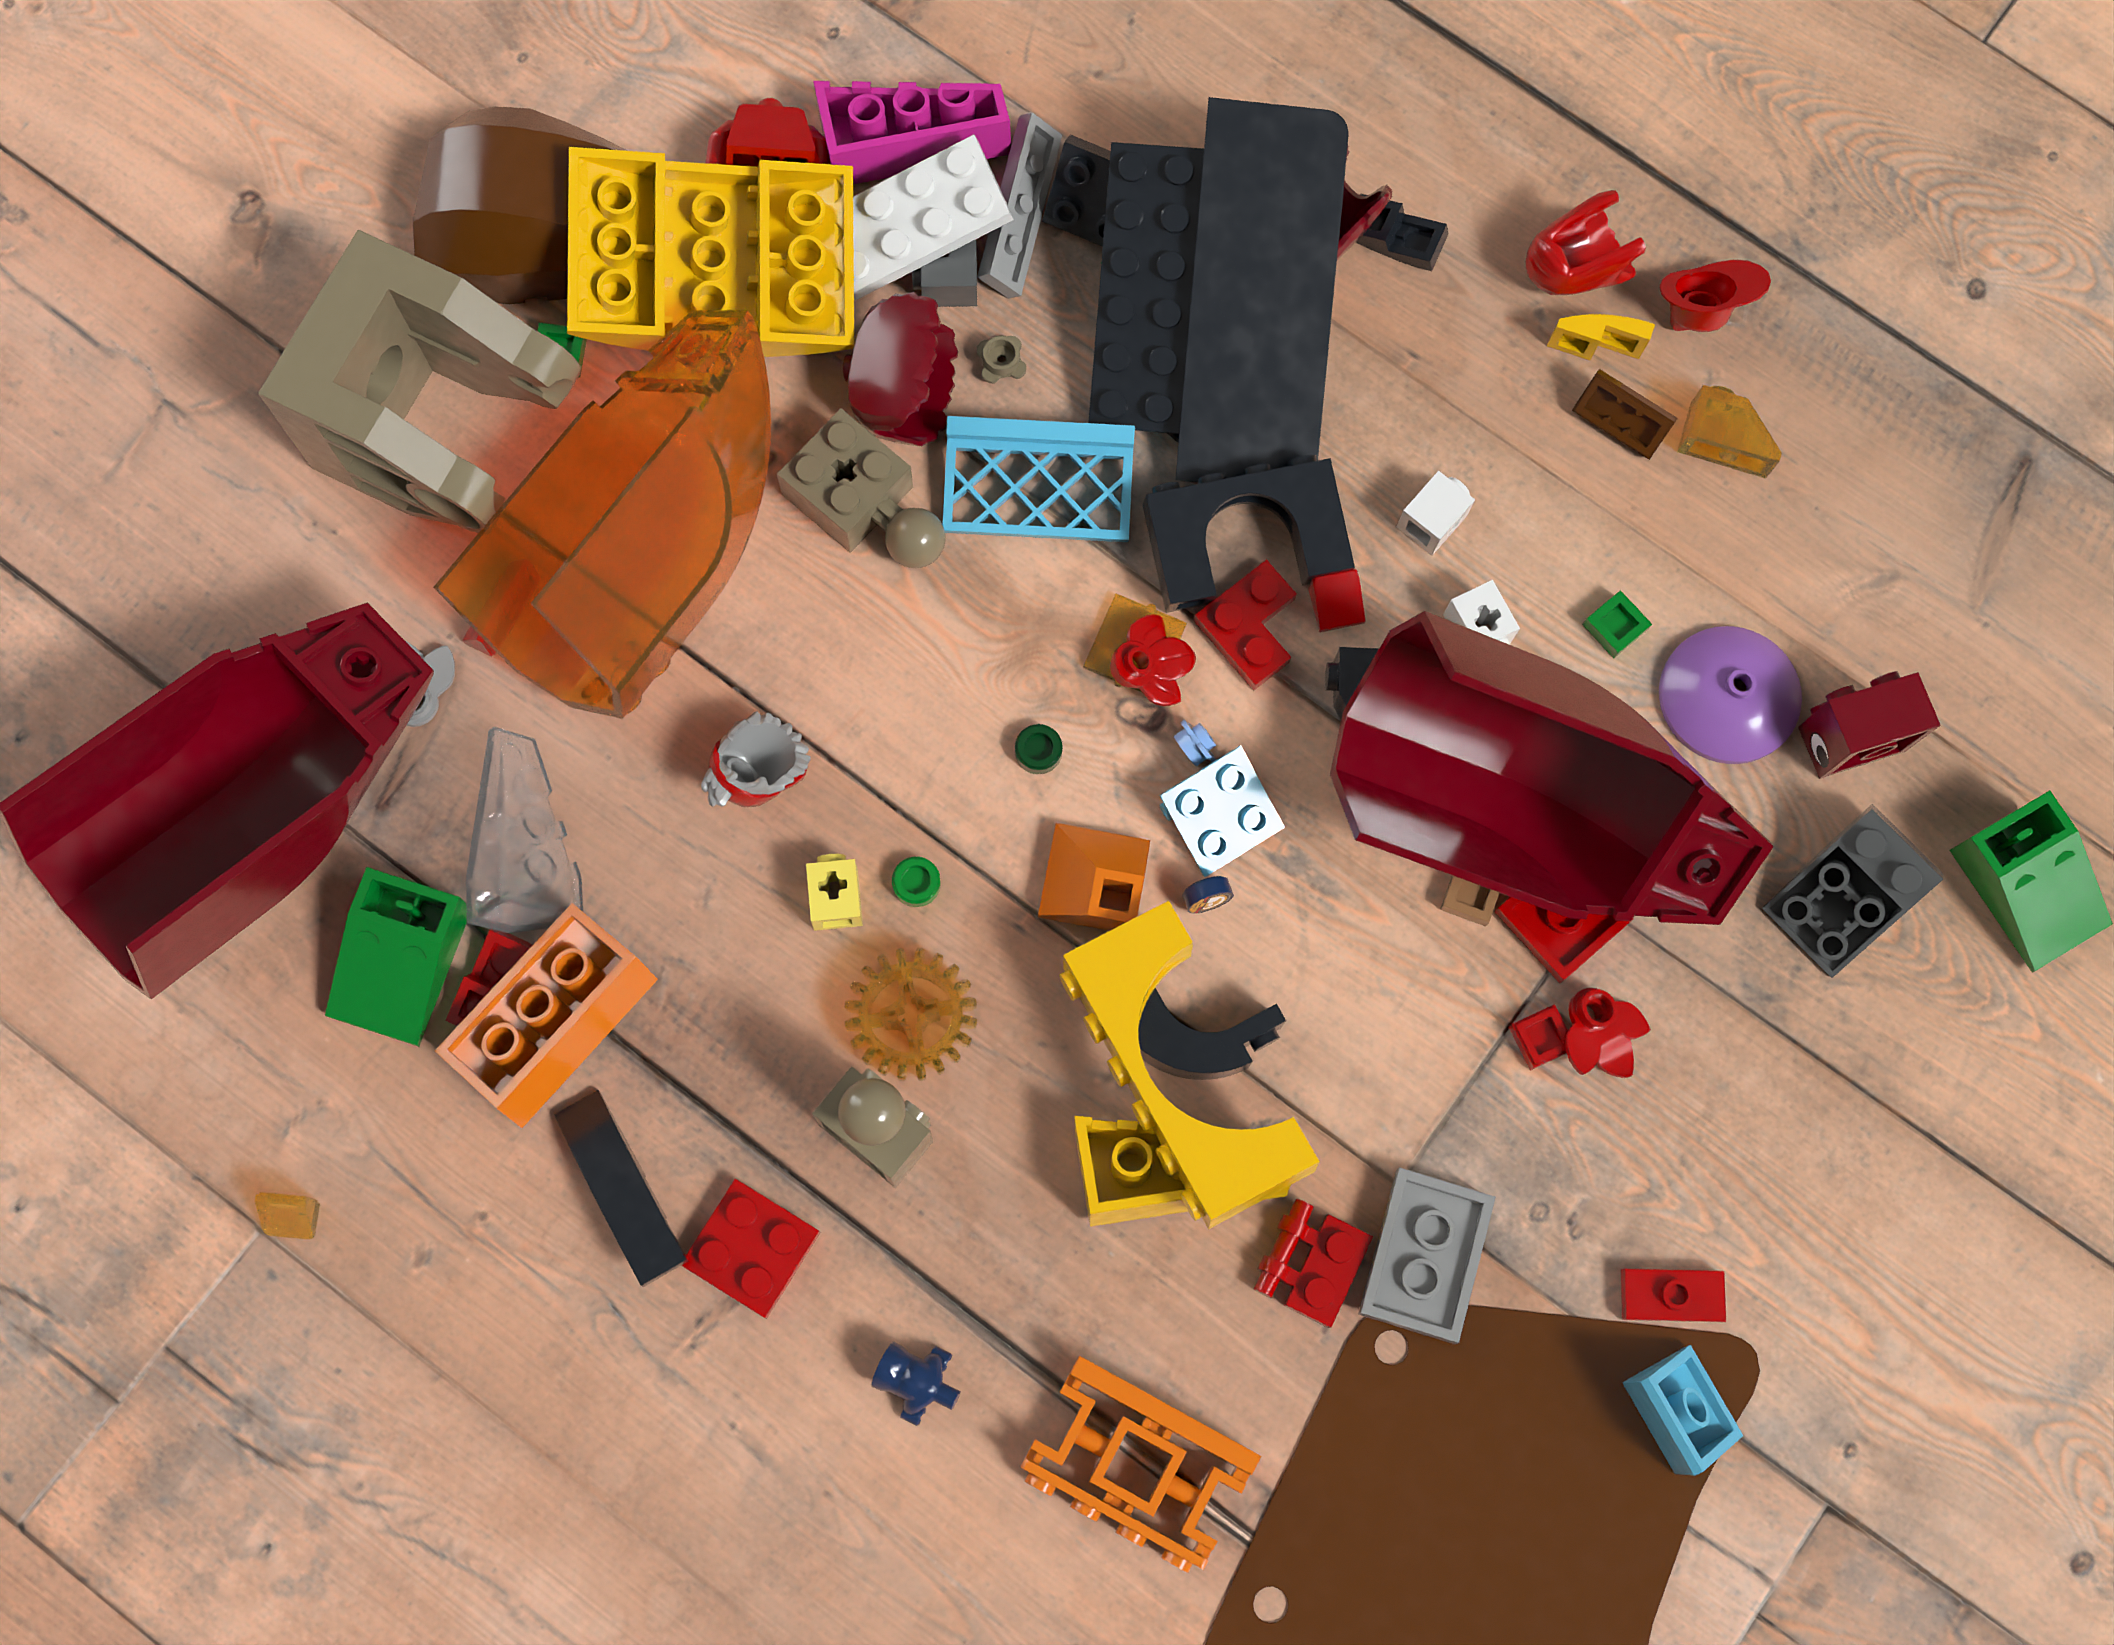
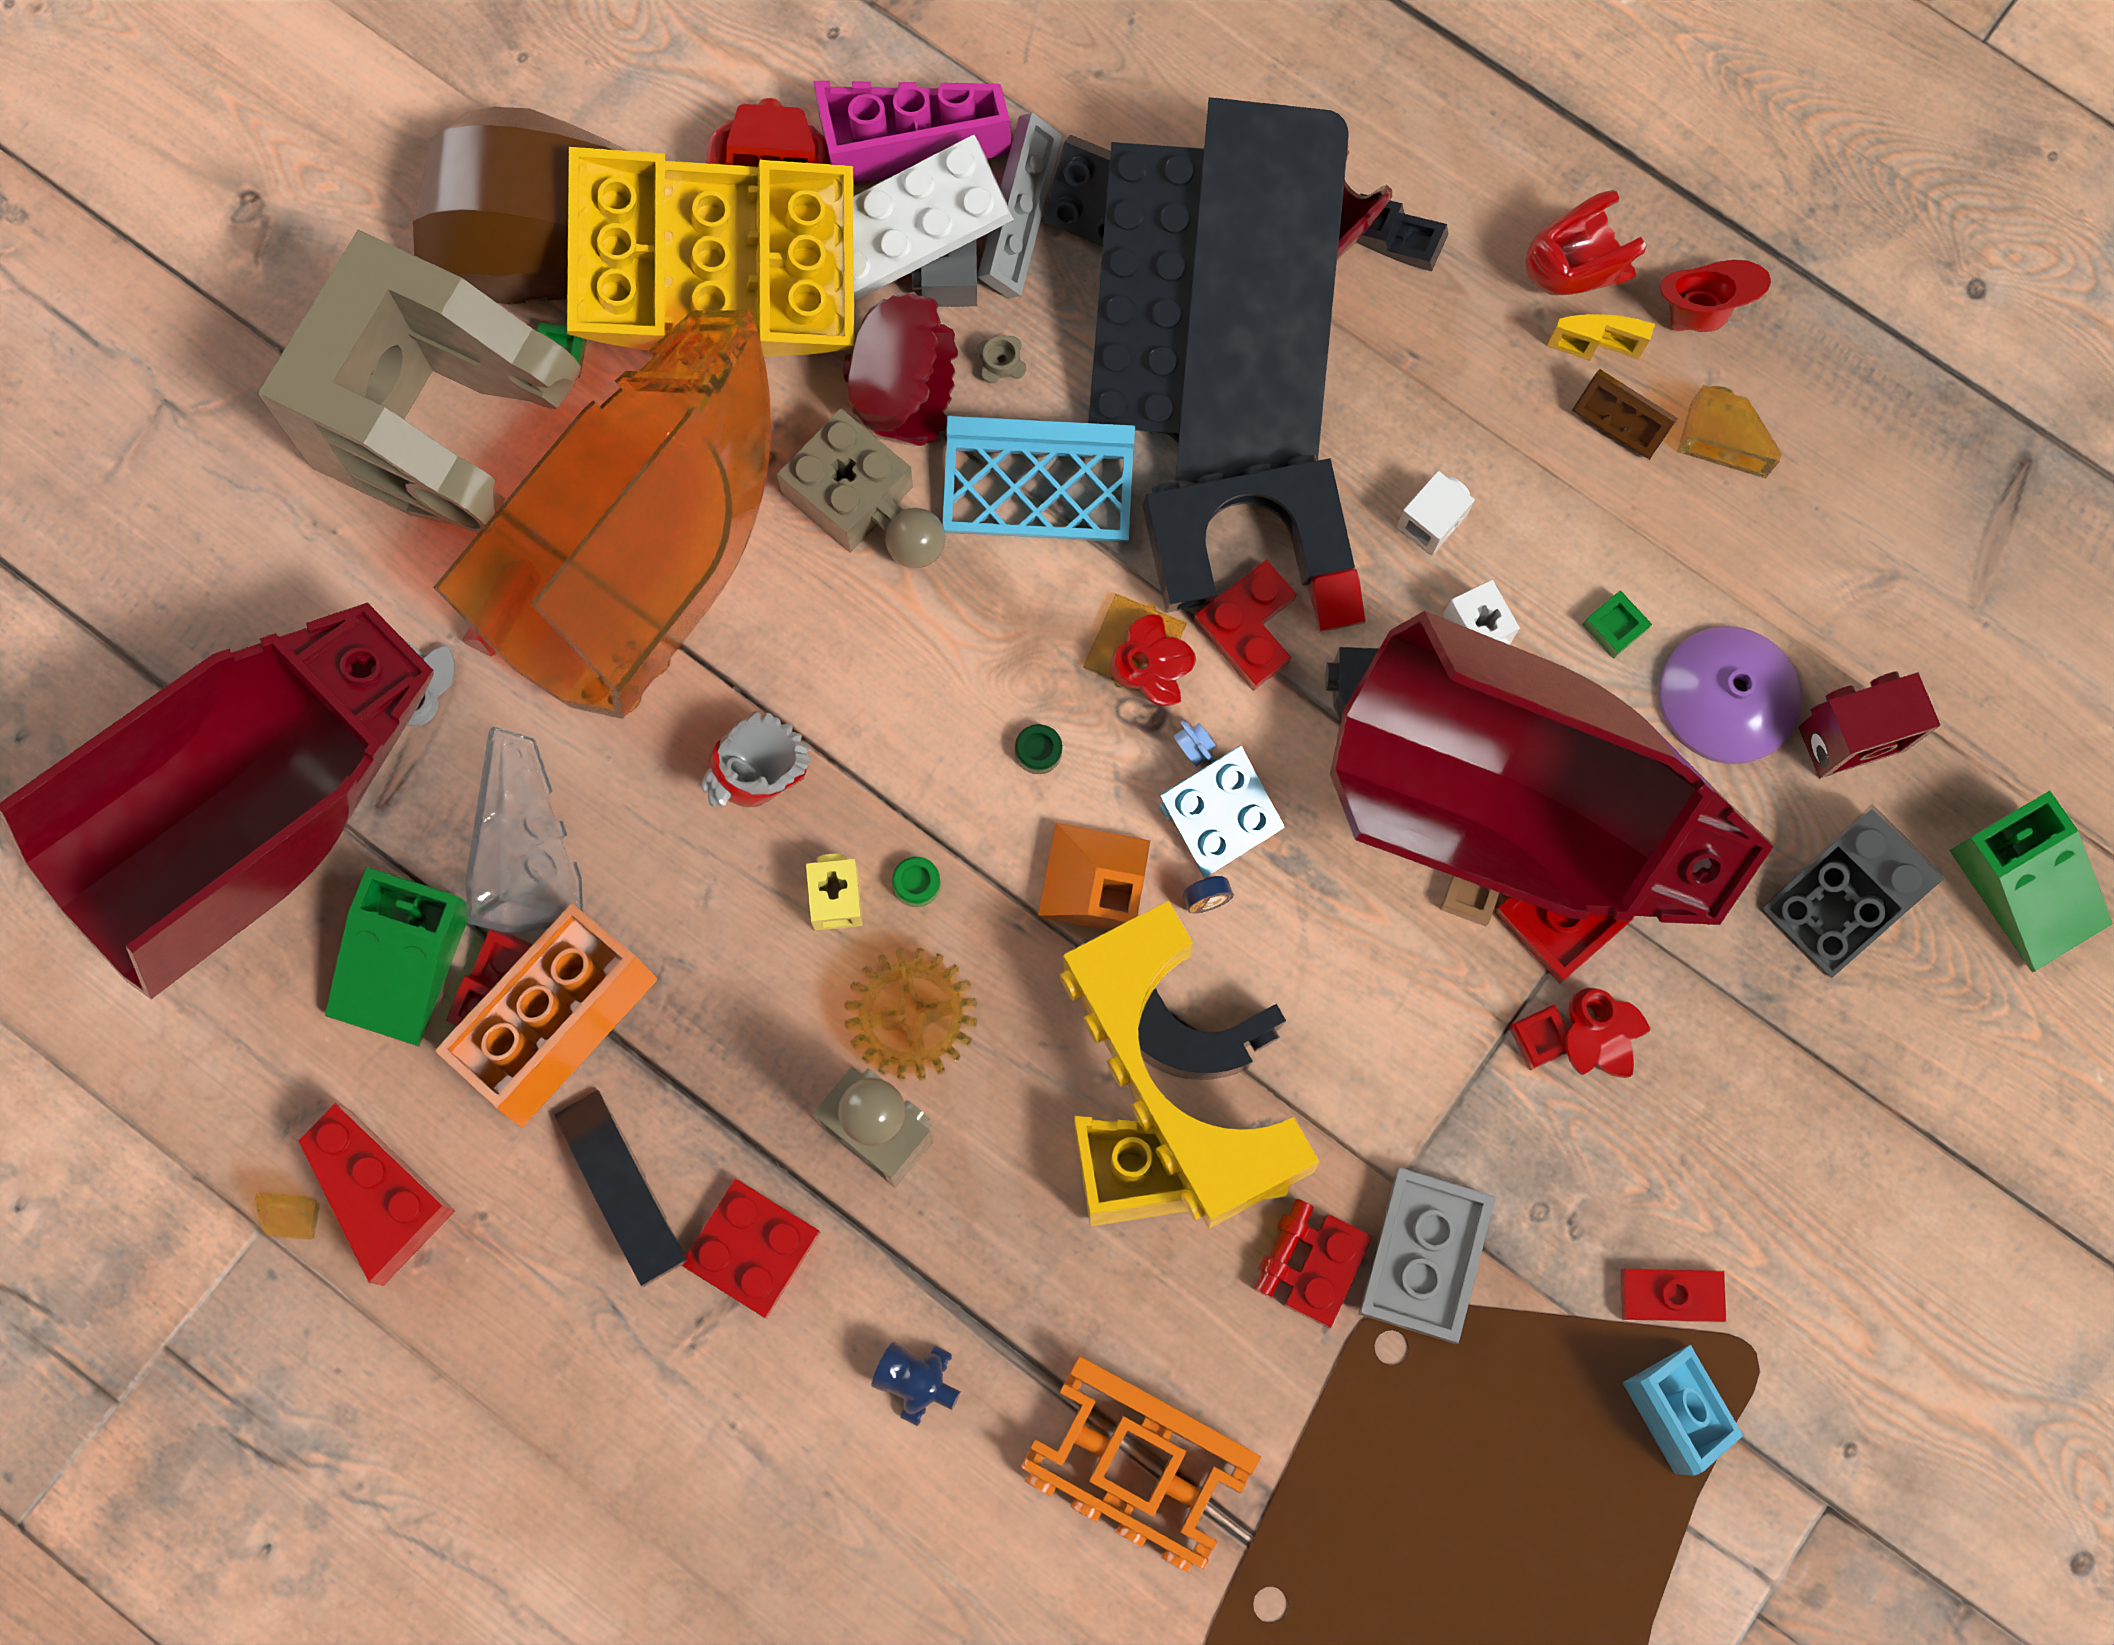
none -> red wedge [298,1103,455,1286]

